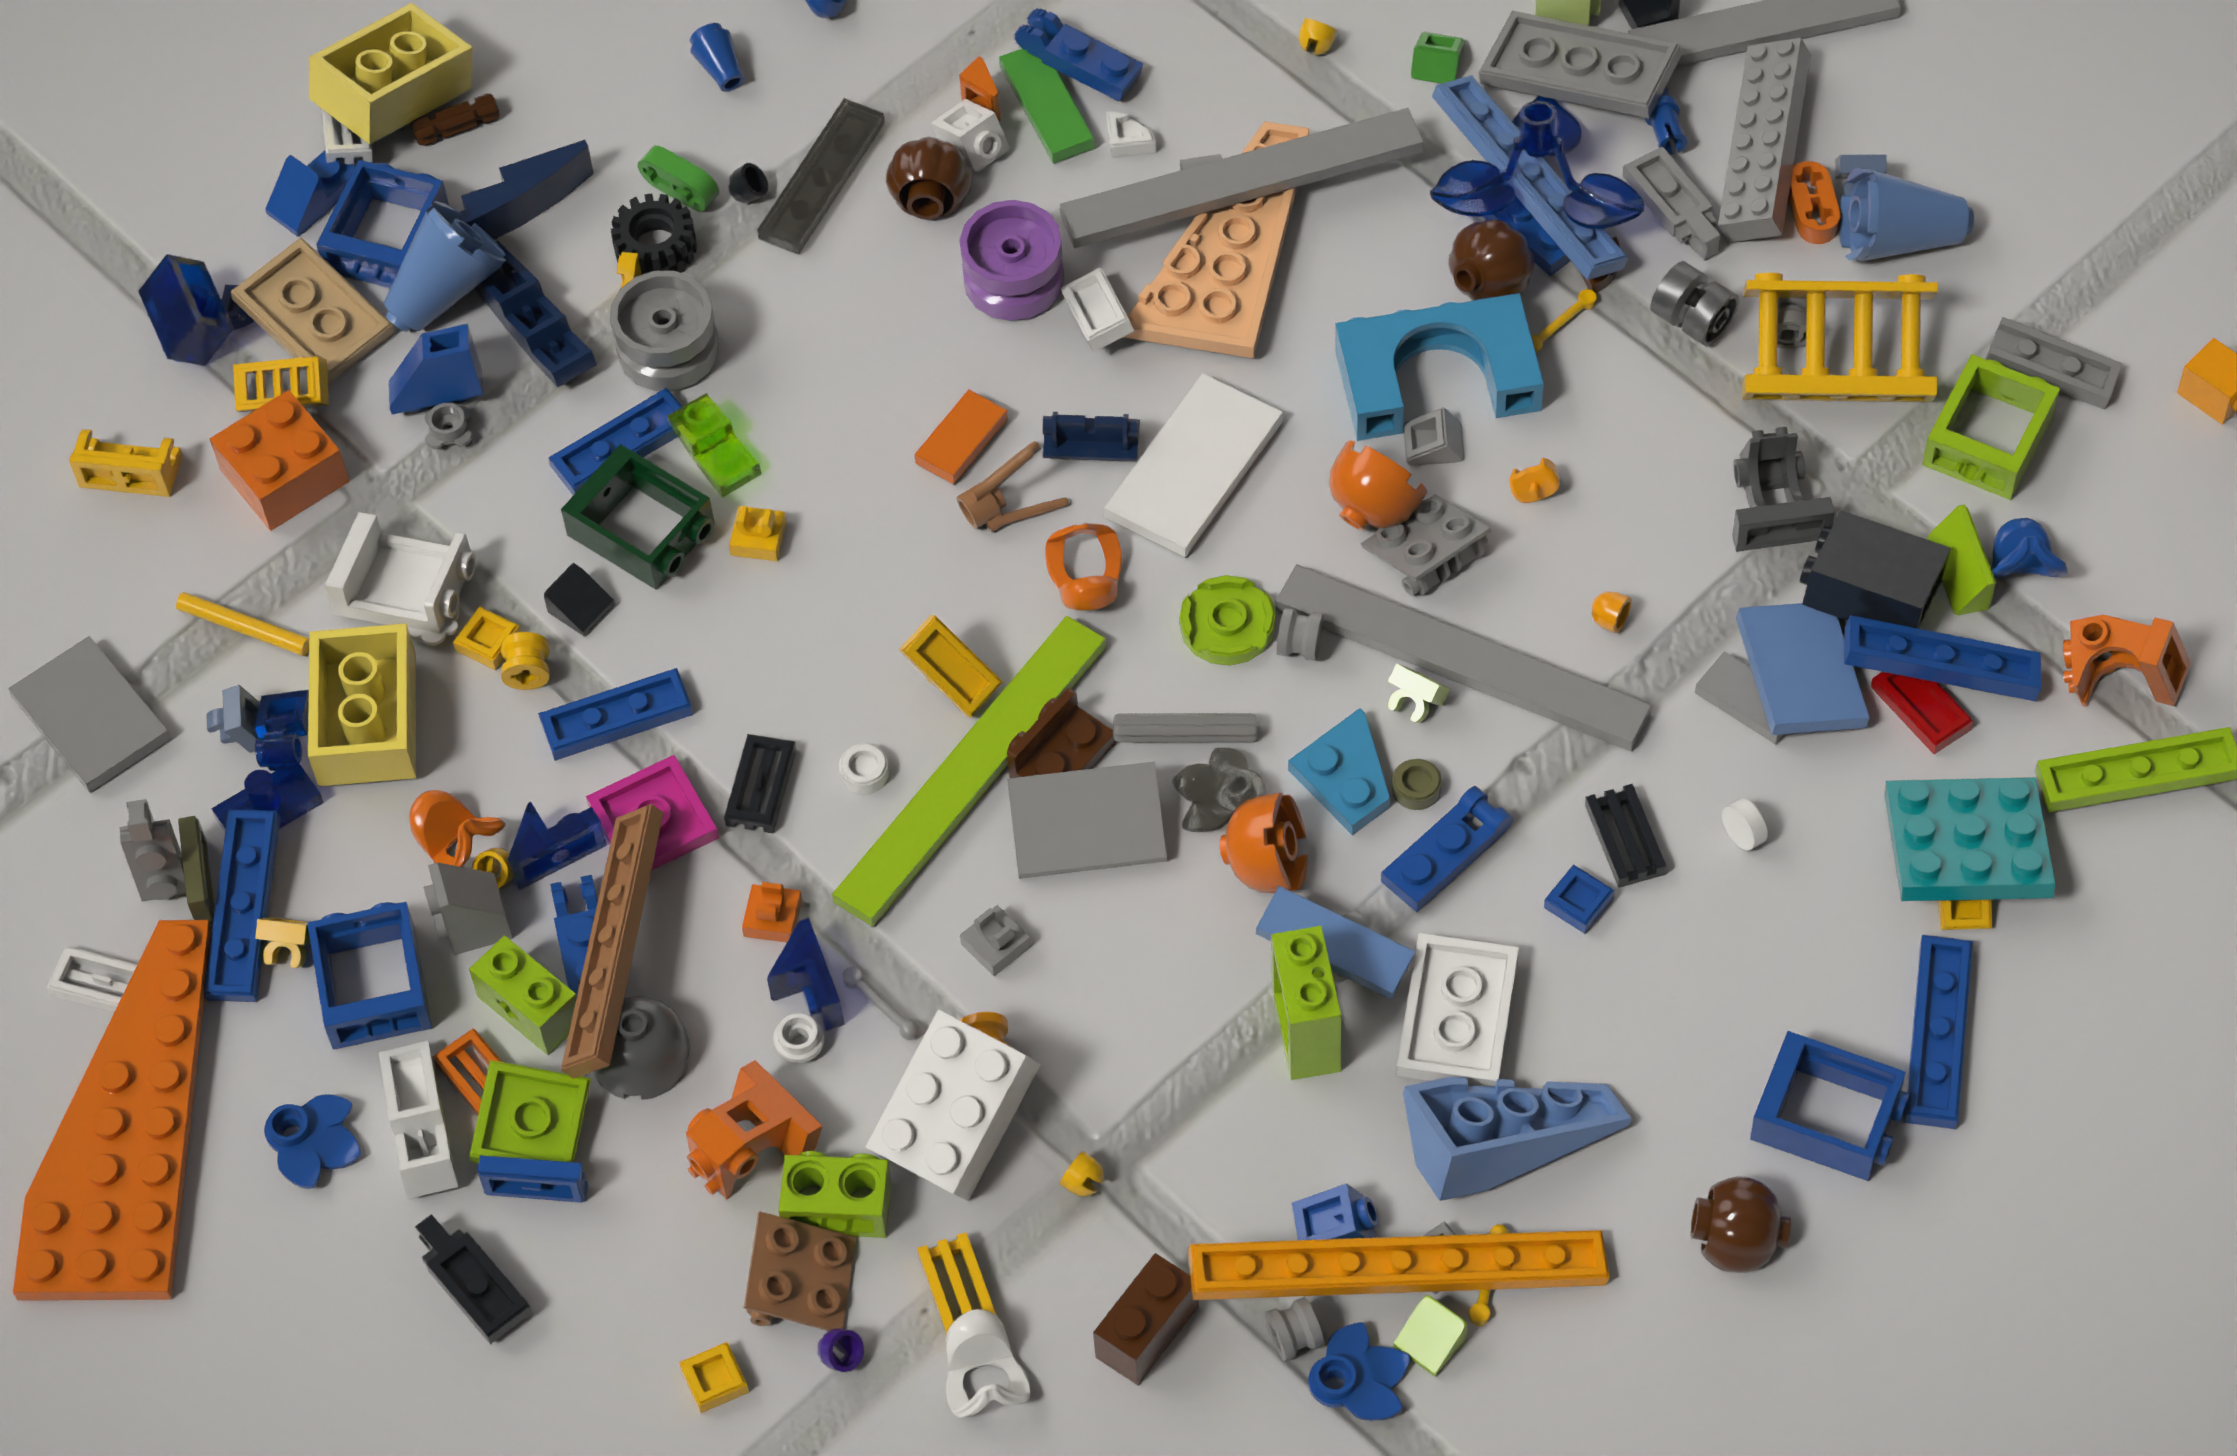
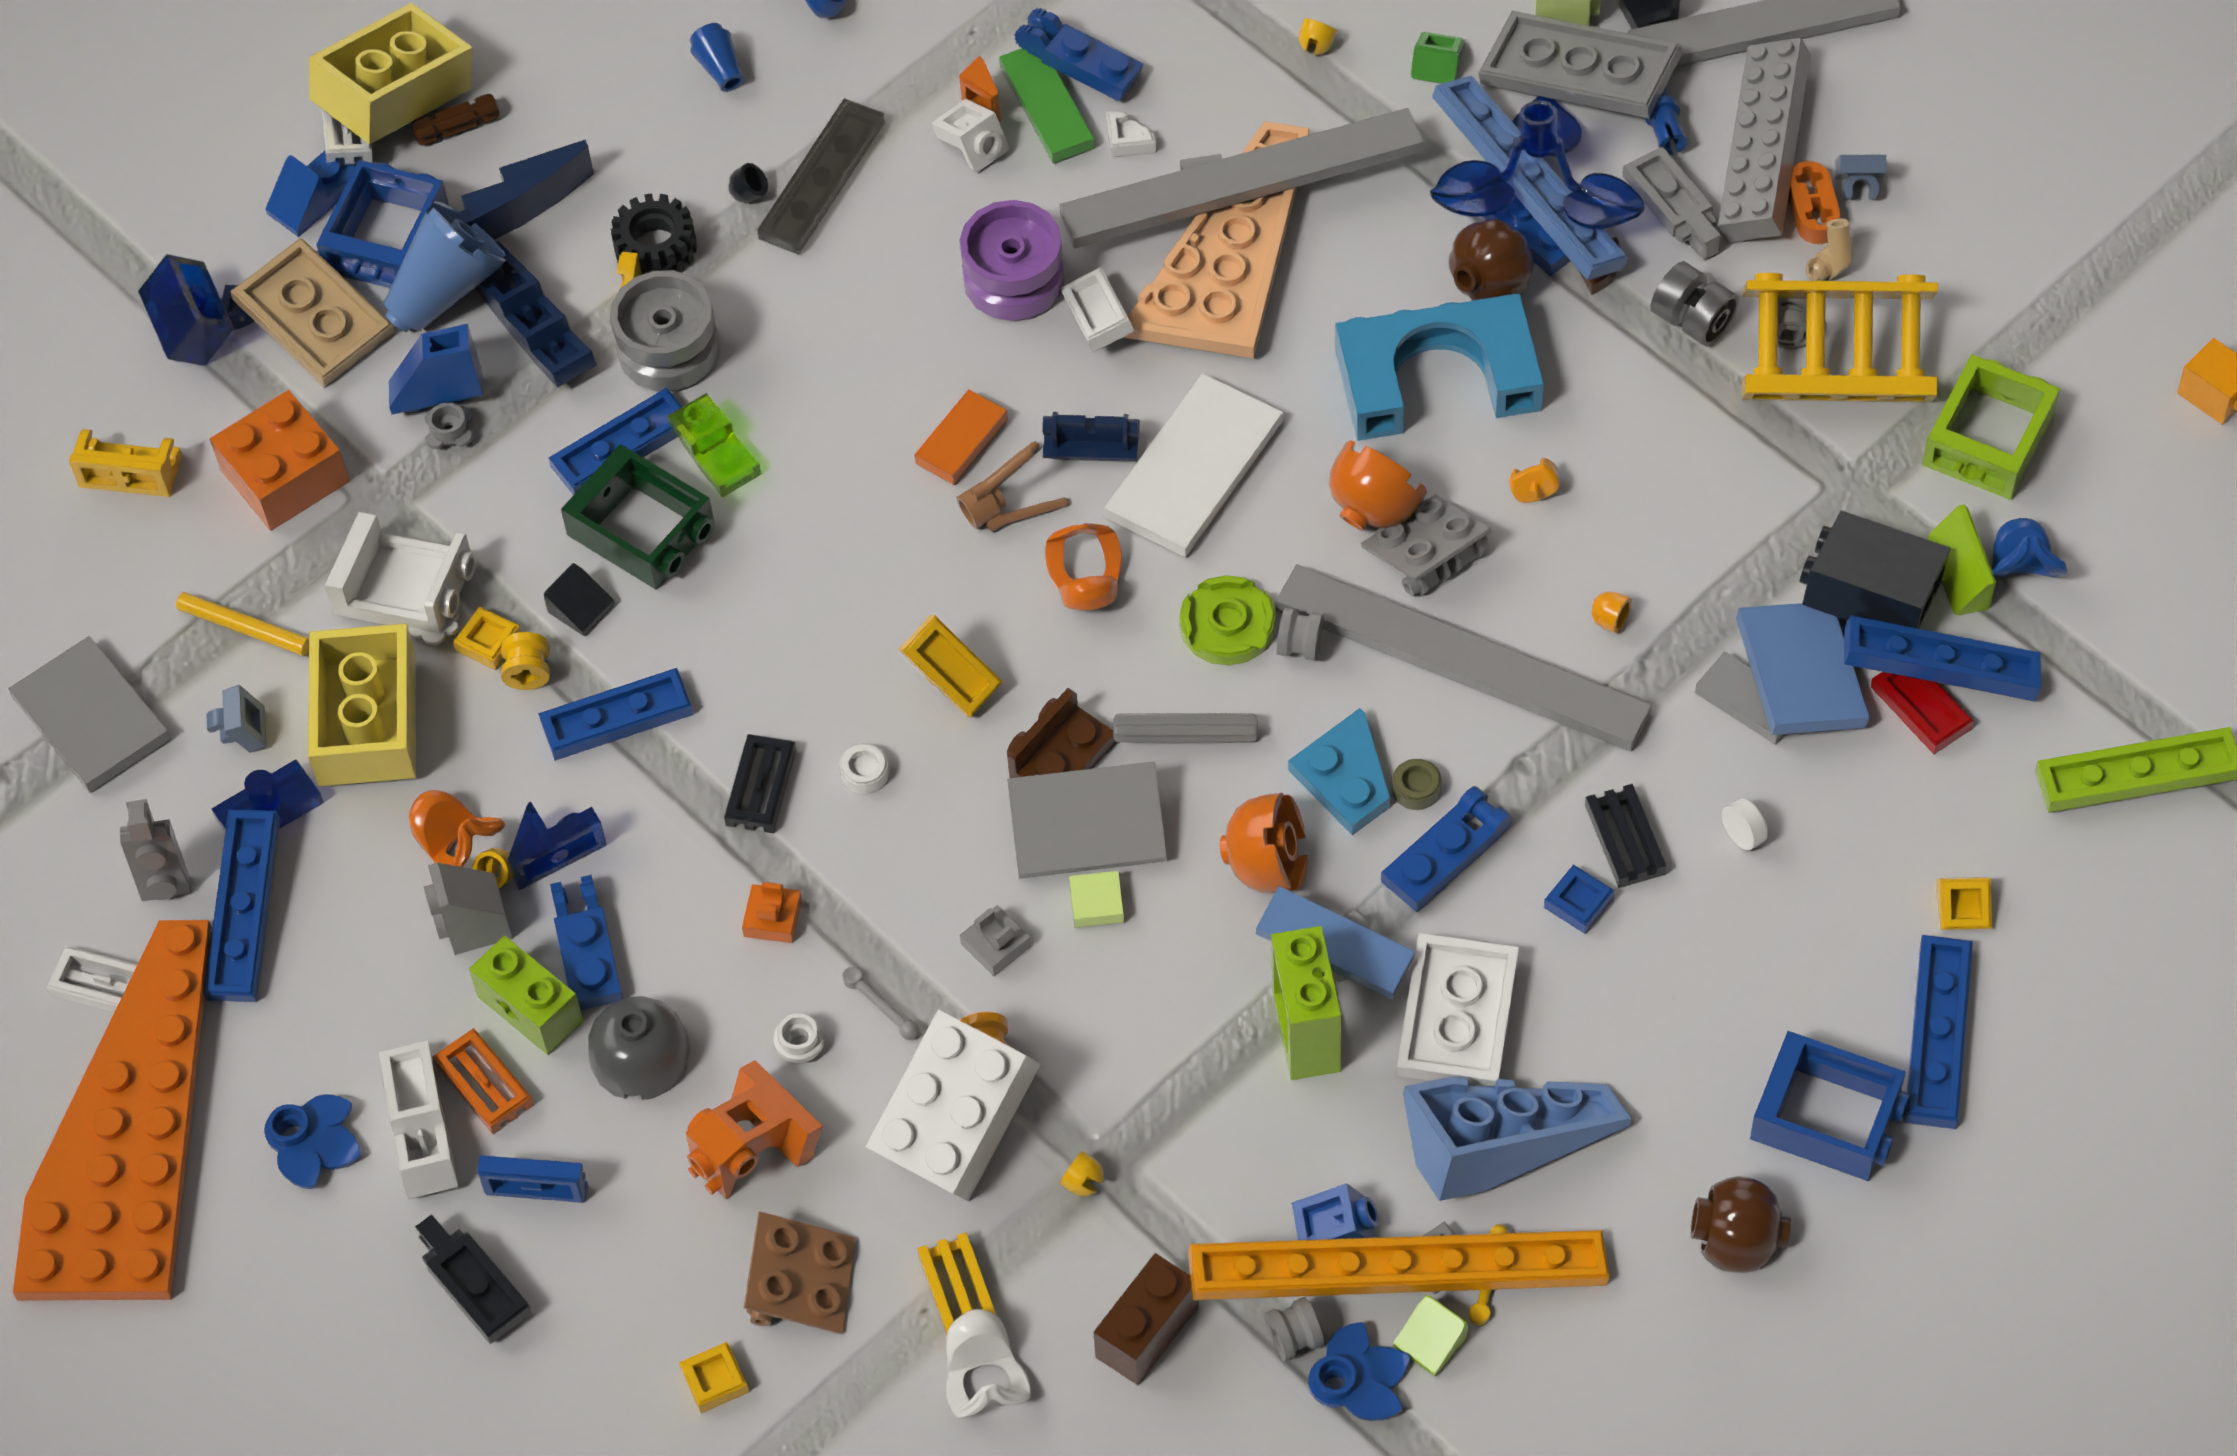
olive tile [178,816,215,925] -> none
yellow slope [233,356,329,412] -> none
clear blue plate [255,690,309,771] -> none
yellow tile [255,917,311,968] -> none
blue window [307,901,432,1050] -> none
lime tile [469,1060,591,1163] -> none
medium nougat tile [561,804,664,1079] -> none
dark pink tile [586,755,719,871] -> none
bright green beam [637,145,719,211] -> none
yellow tile [729,506,787,561] -> none
clear blue slope [767,918,845,1031] -> none
lime brick [778,1151,892,1238] -> none
dark purple hinge [817,1328,864,1372] -> none
lime tile [832,615,1106,927] -> none
reddish brown plant [886,137,973,220] -> none
clear smoke plate [1172,748,1266,832] -> none
yellowish green tile [1388,664,1451,723] -> none
light grey slope [1403,407,1464,465] -> none
yellow hinge [1531,289,1597,353] -> none
dark grey tile [1732,427,1835,552] -> none
medium blue cone [1839,168,1974,261] -> none
teal plate [1884,777,2056,901] -> none
light grey hinge [1985,317,2122,409] -> none
orange tile [2063,615,2191,707] -> none
none -> yellowish green tile [1069,871,1124,928]
none -> tan arm [1806,219,1853,281]

